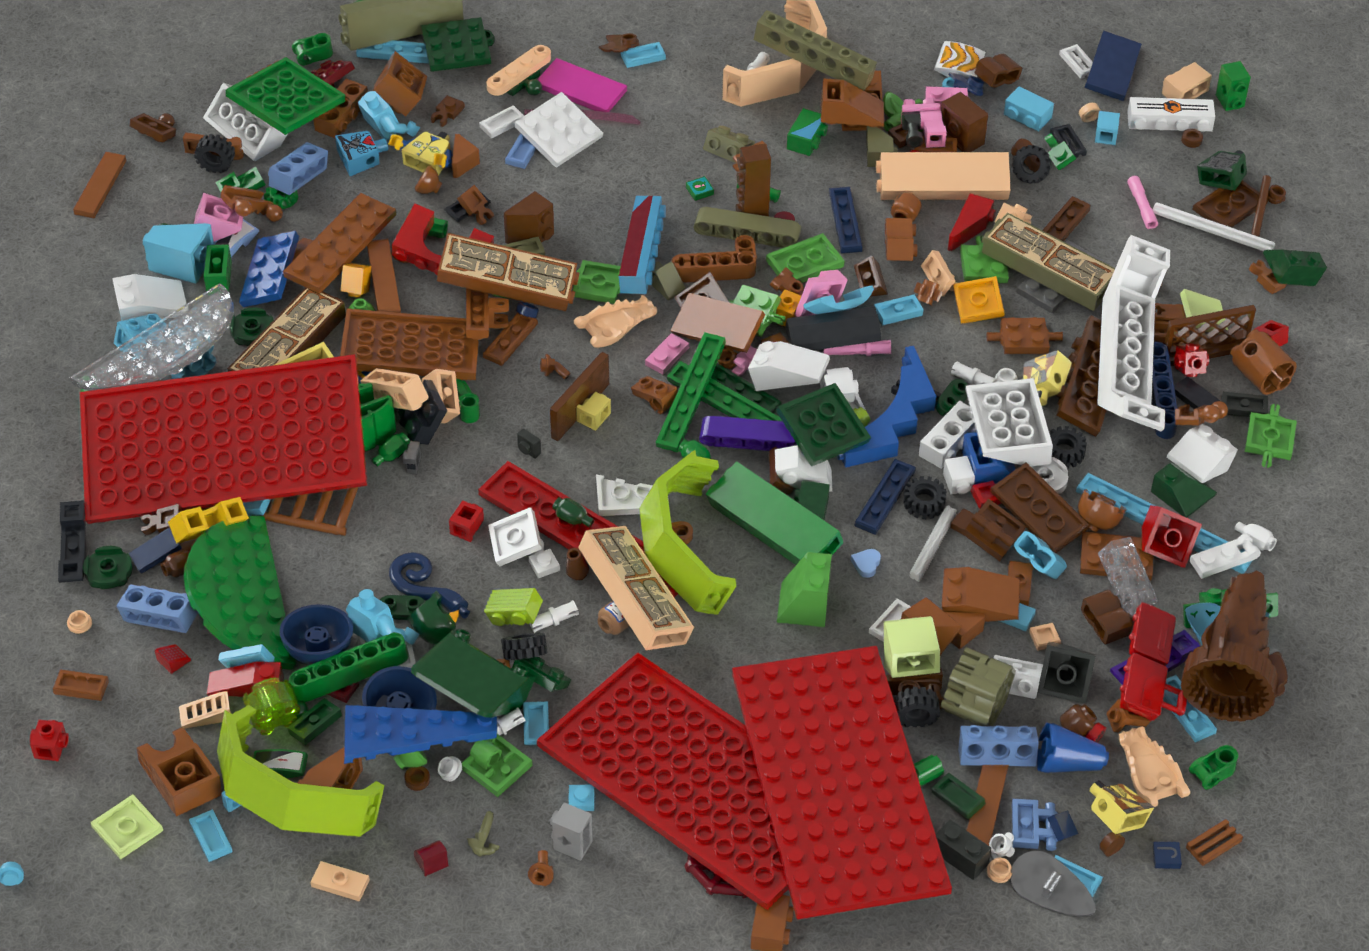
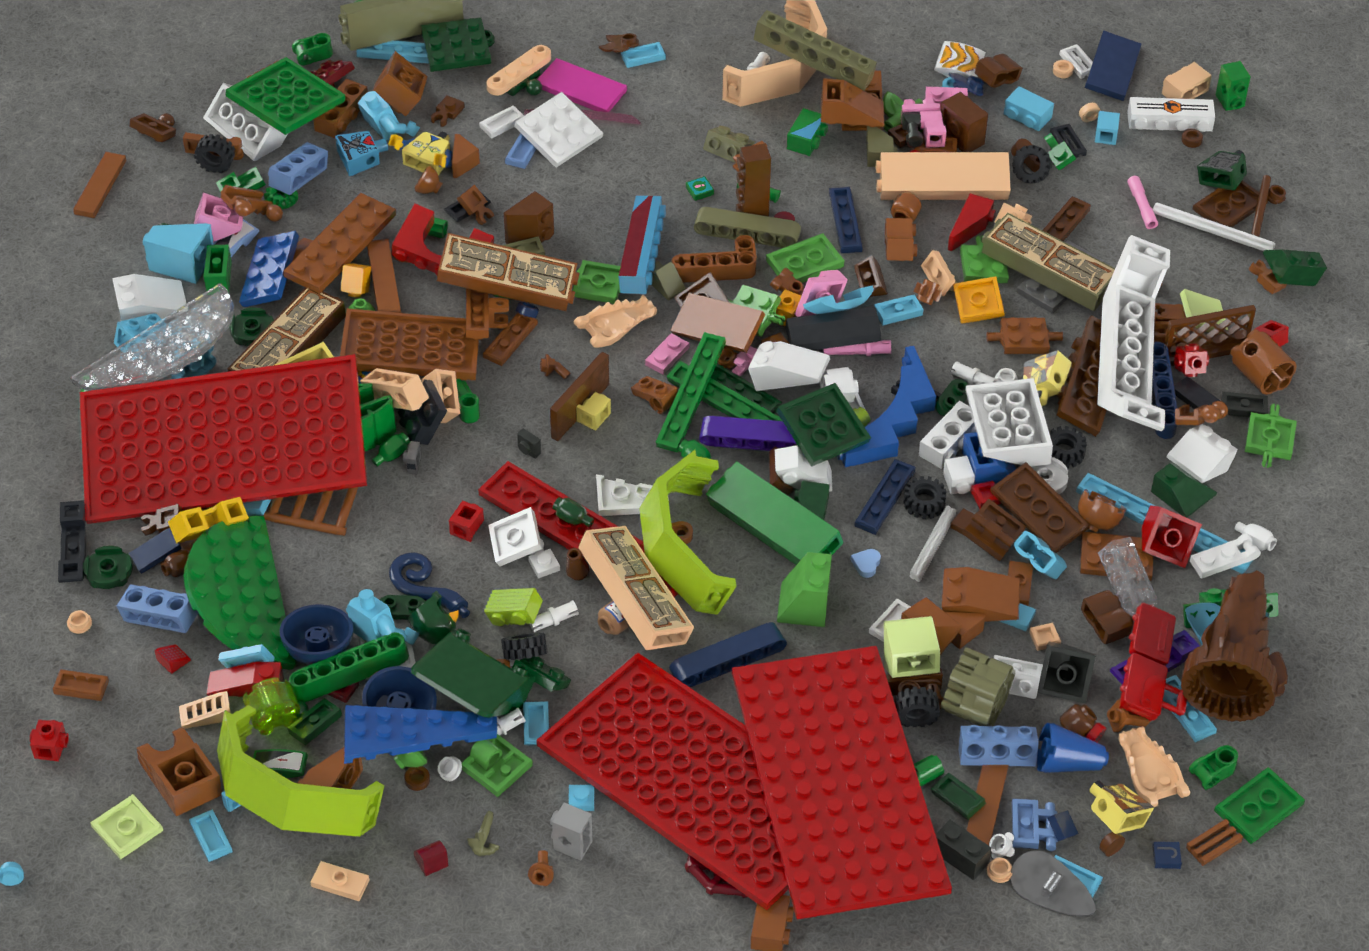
none -> dark blue beam [669,622,787,688]
none -> light nougat tile [1053,60,1074,78]
none -> green tile [1214,767,1305,844]

